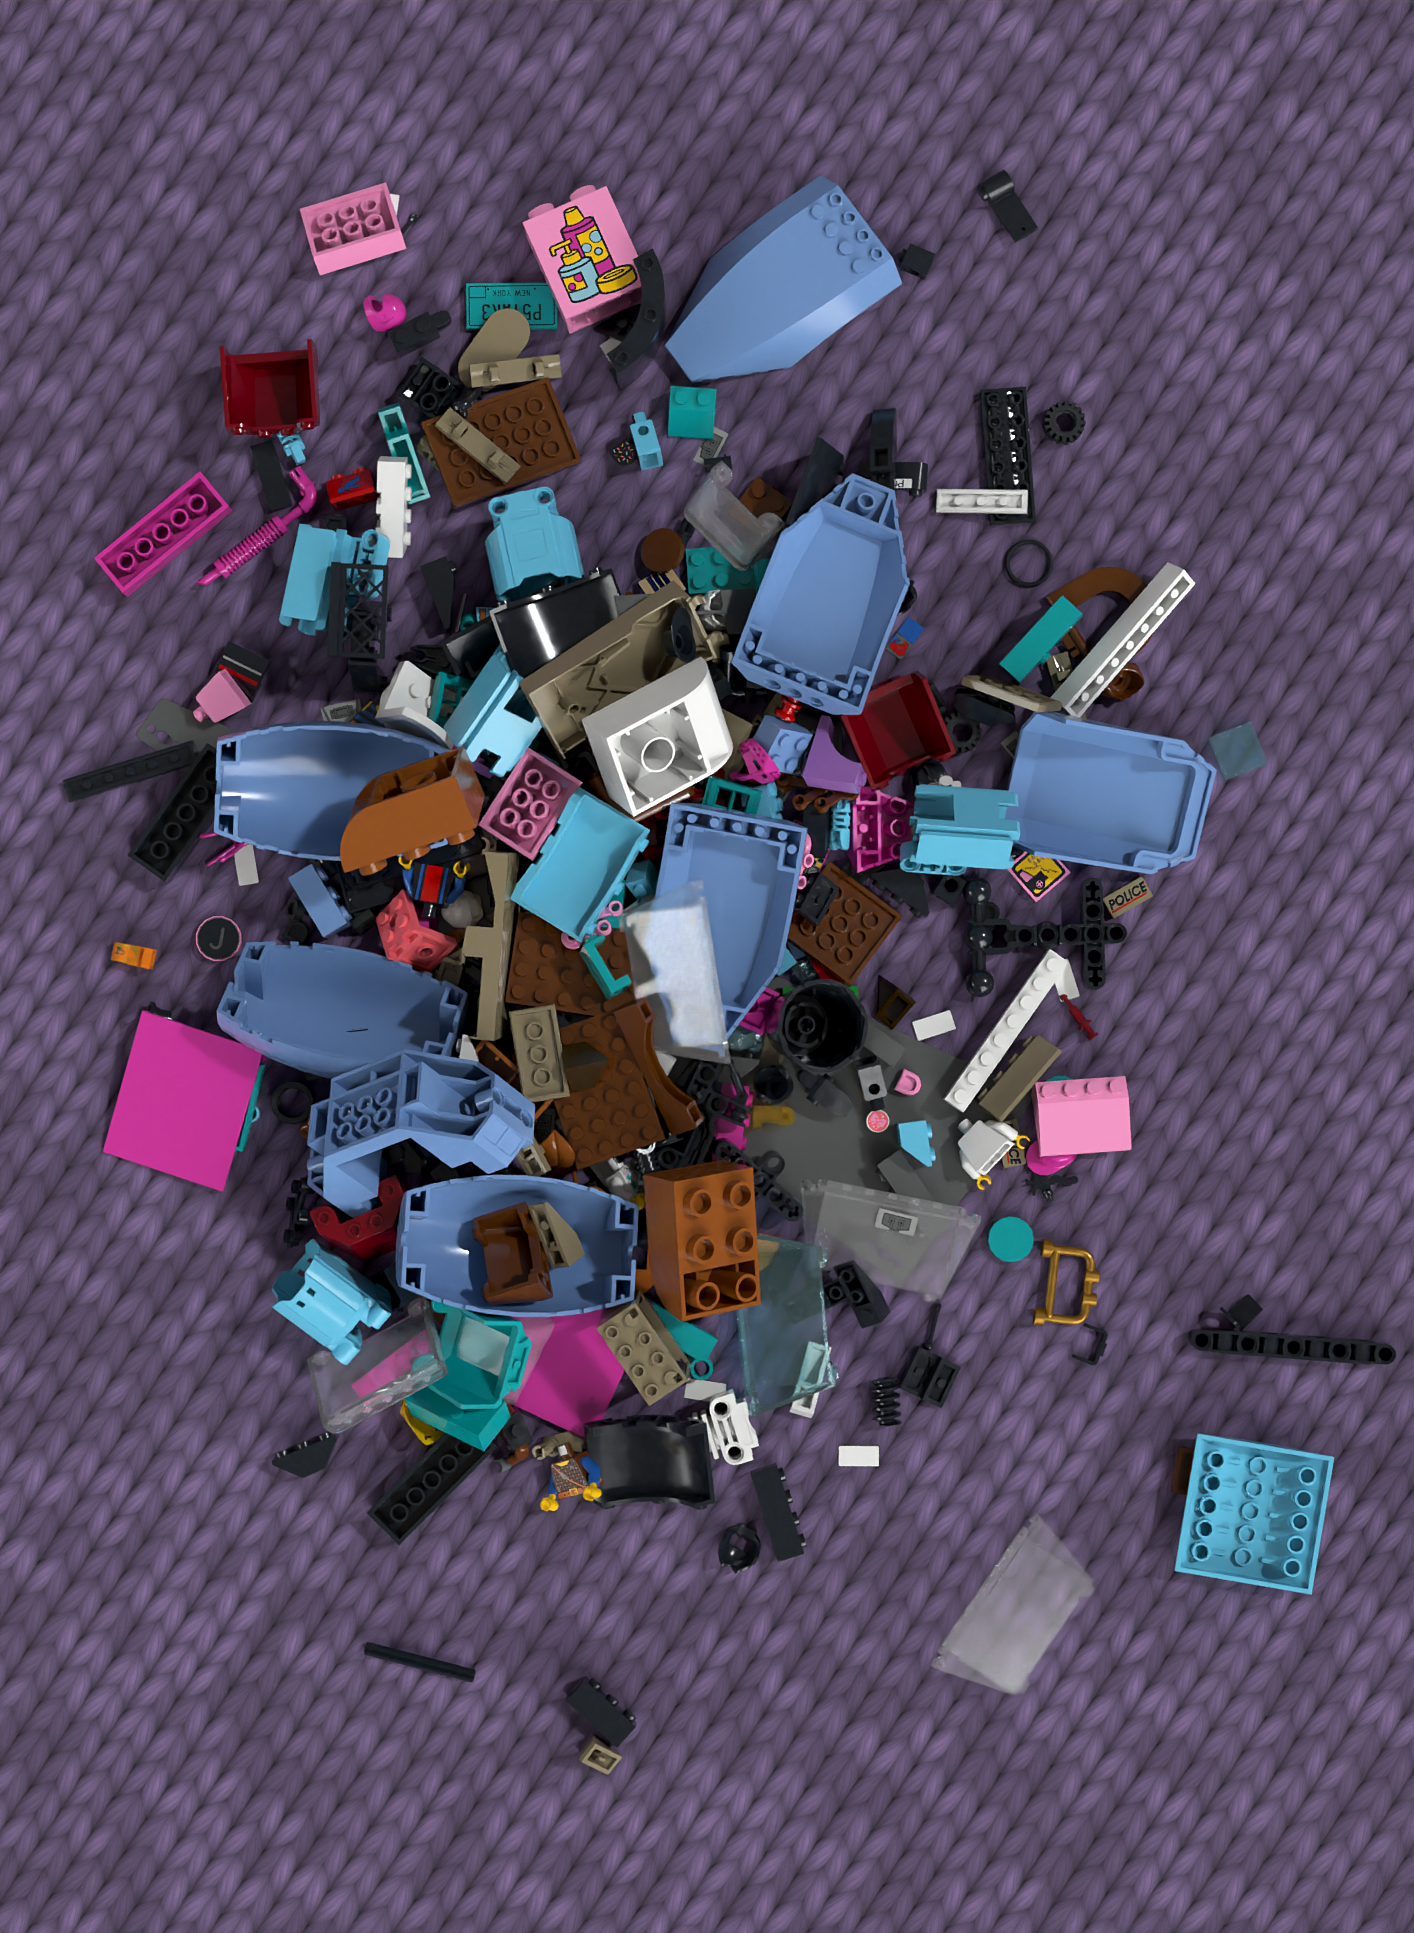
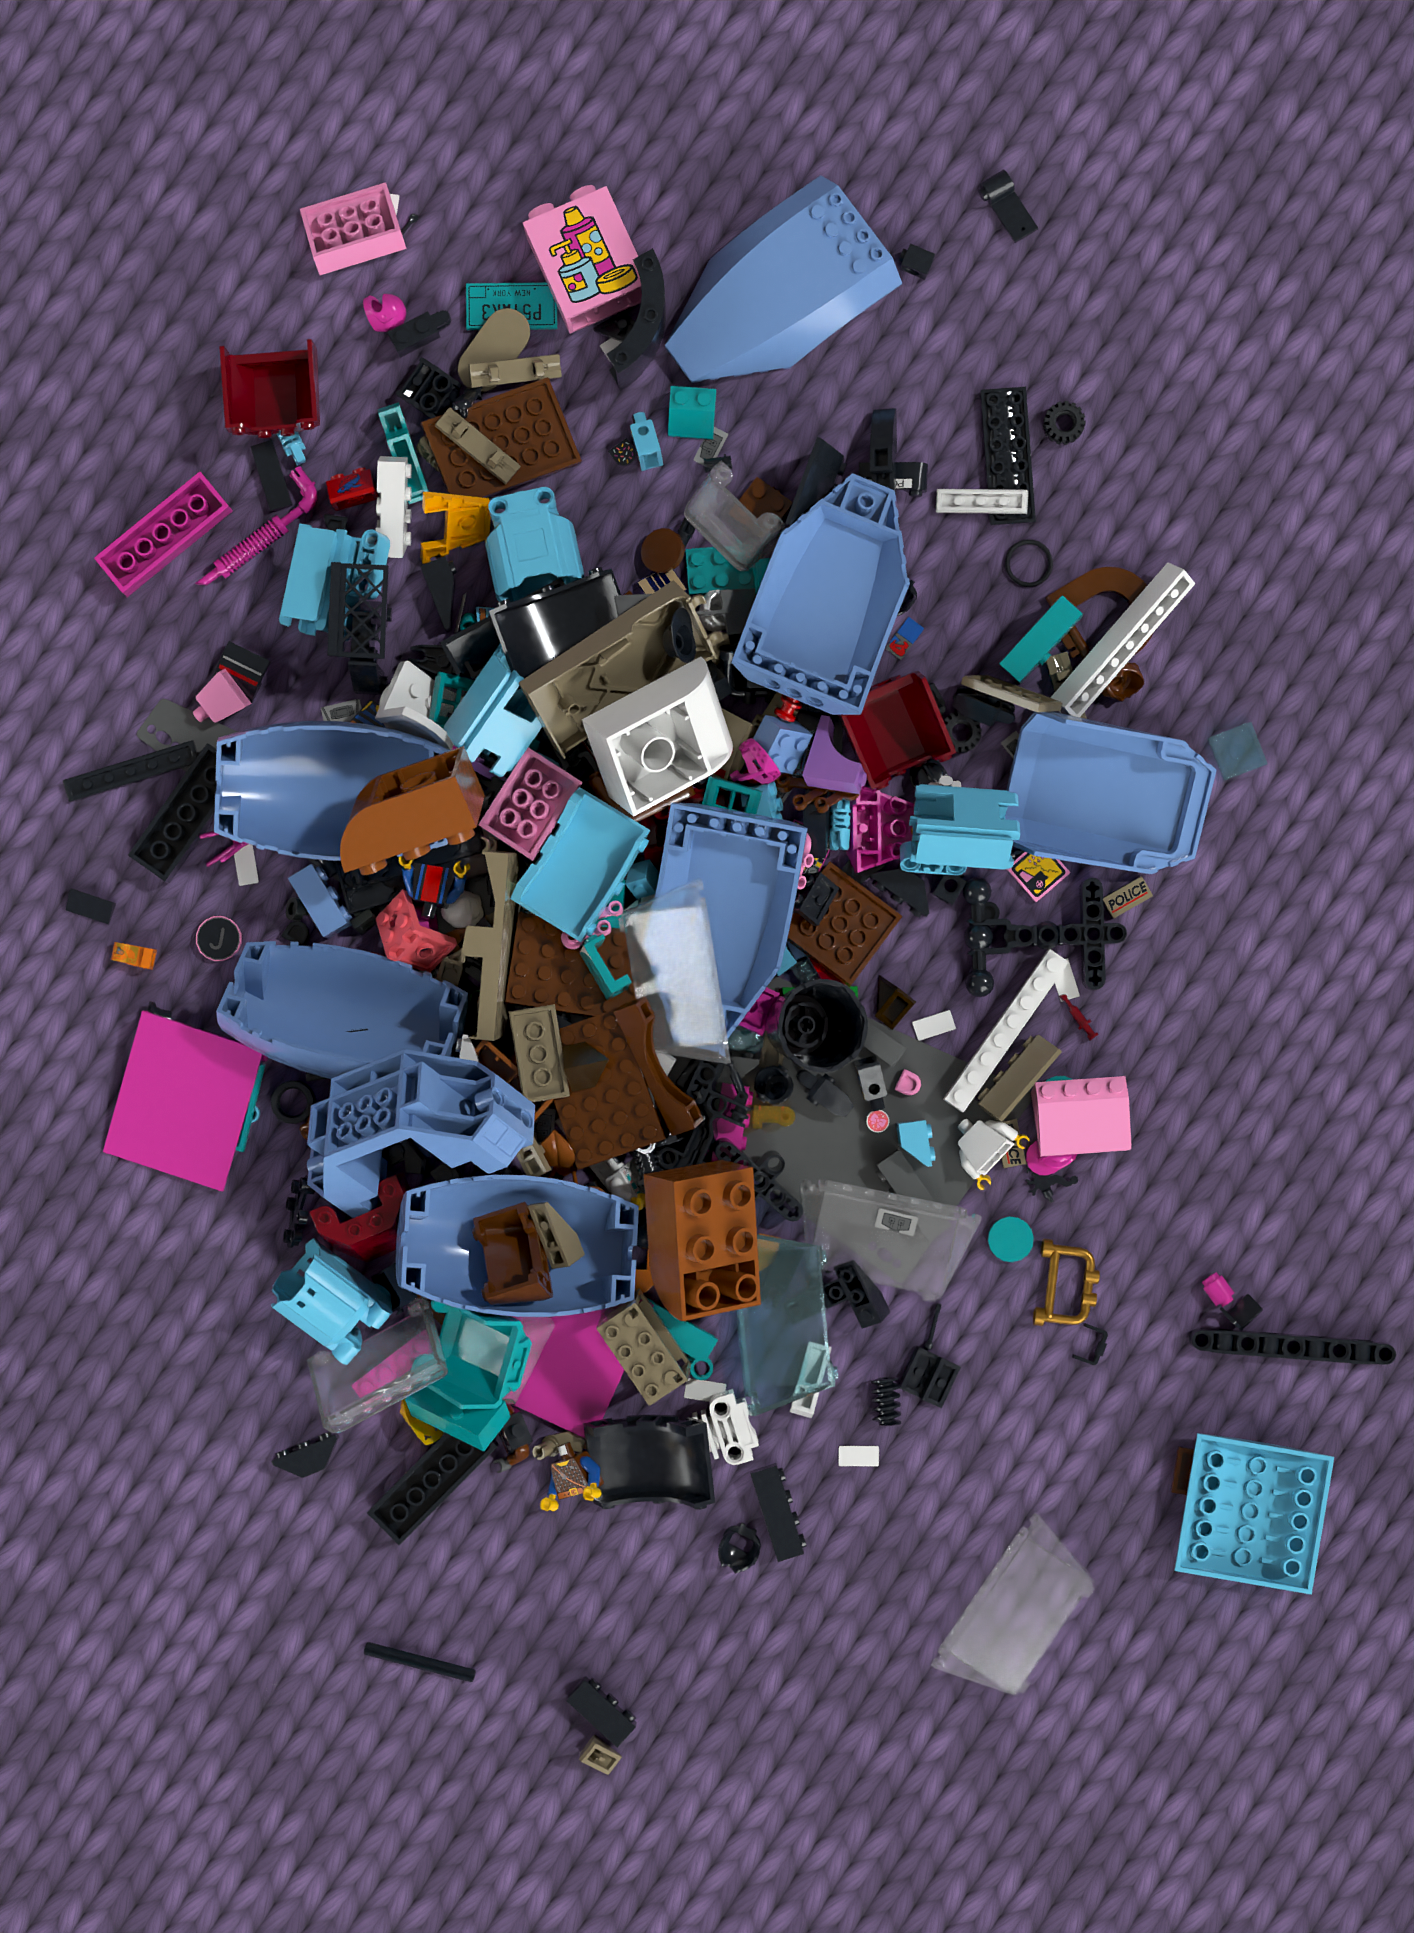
none -> black slope [66,888,116,925]
none -> light orange wing [420,492,491,564]
none -> dark pink brick [1202,1272,1234,1307]

